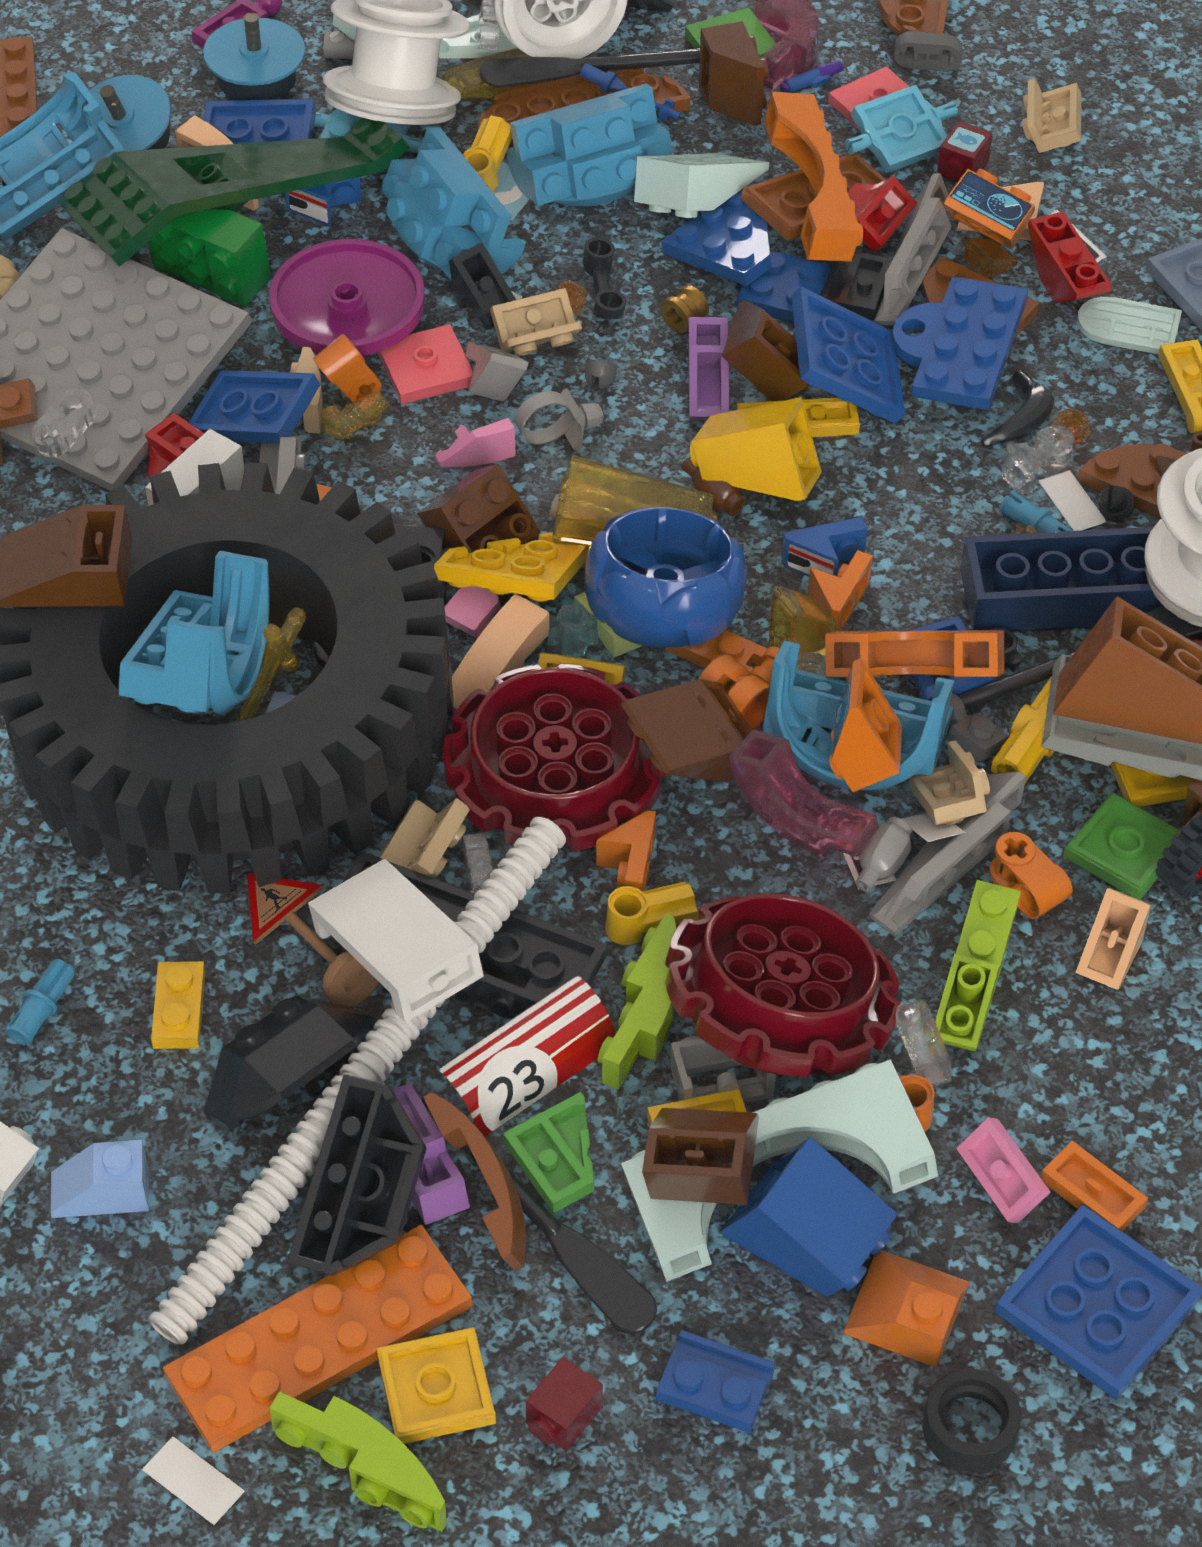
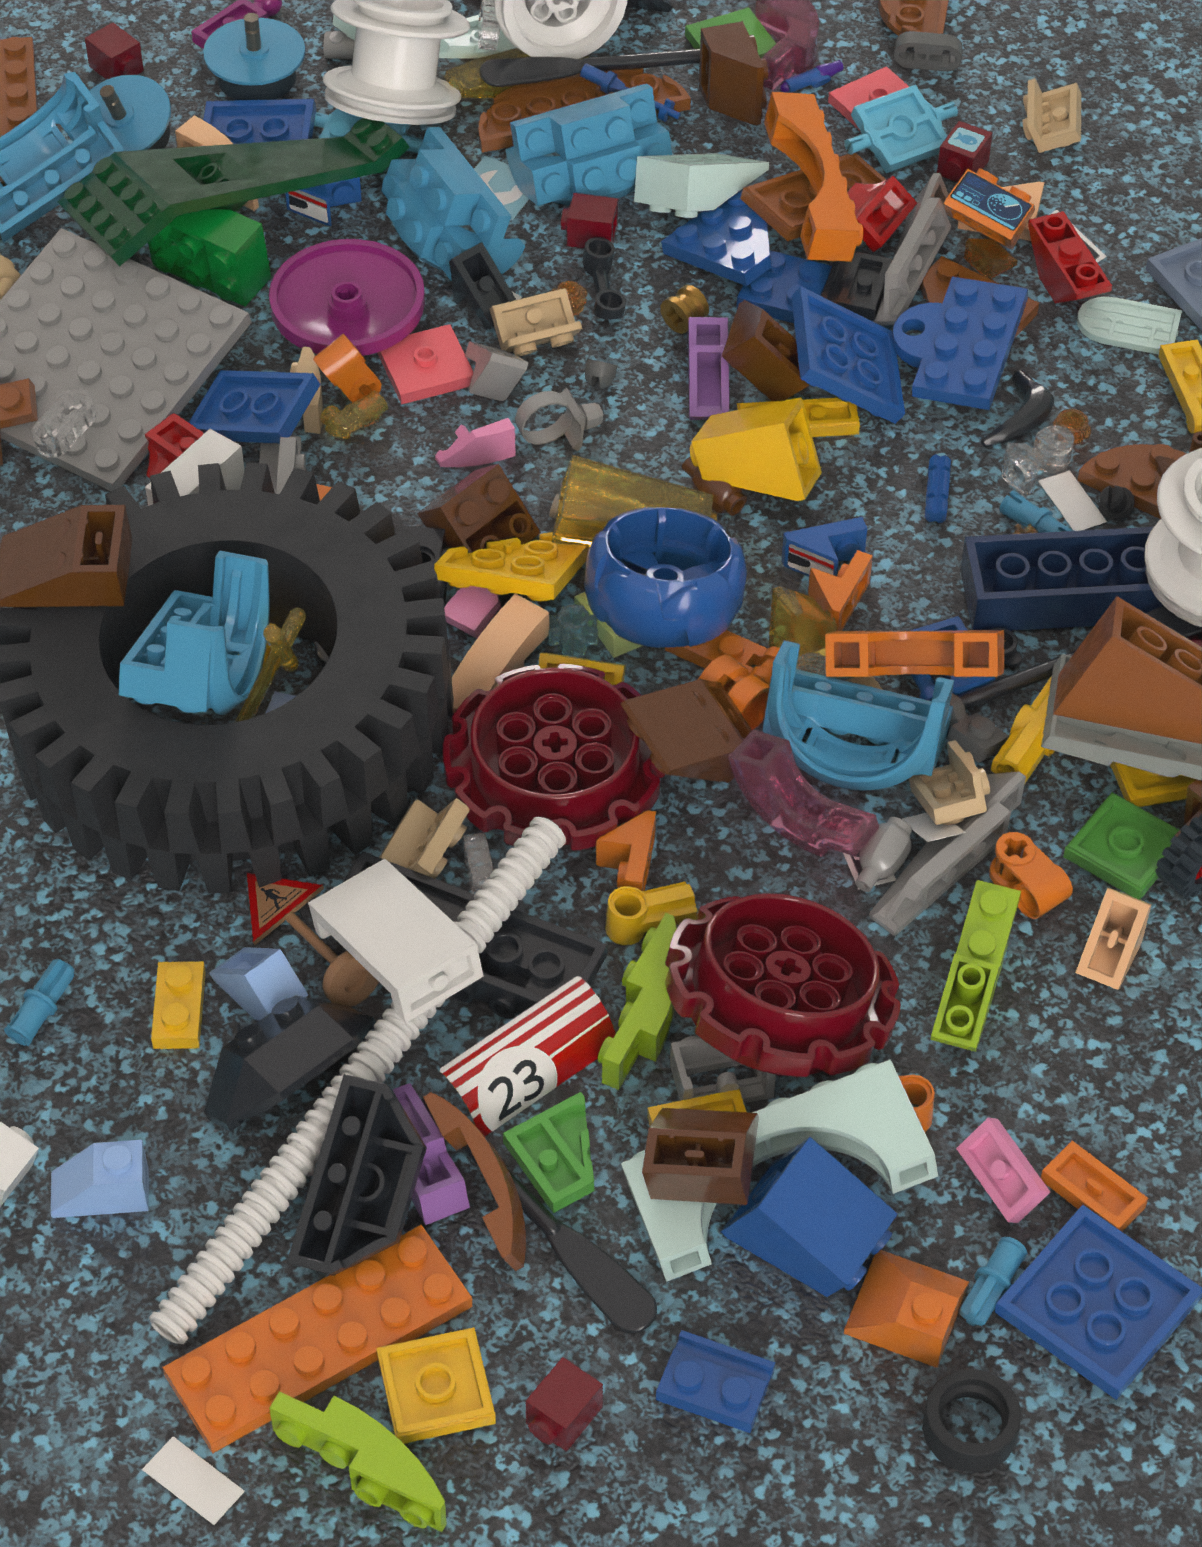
yellow piece [463,115,512,191] -> none
orange slope [829,658,902,792] -> none
clear beam [896,999,952,1086] -> none
none -> dark red brick [85,23,144,80]
none -> light blue slope [209,947,308,1020]
none -> dark red brick [561,193,618,248]
none -> blue axle [924,454,951,523]
none -> dark azure axle [960,1237,1028,1326]

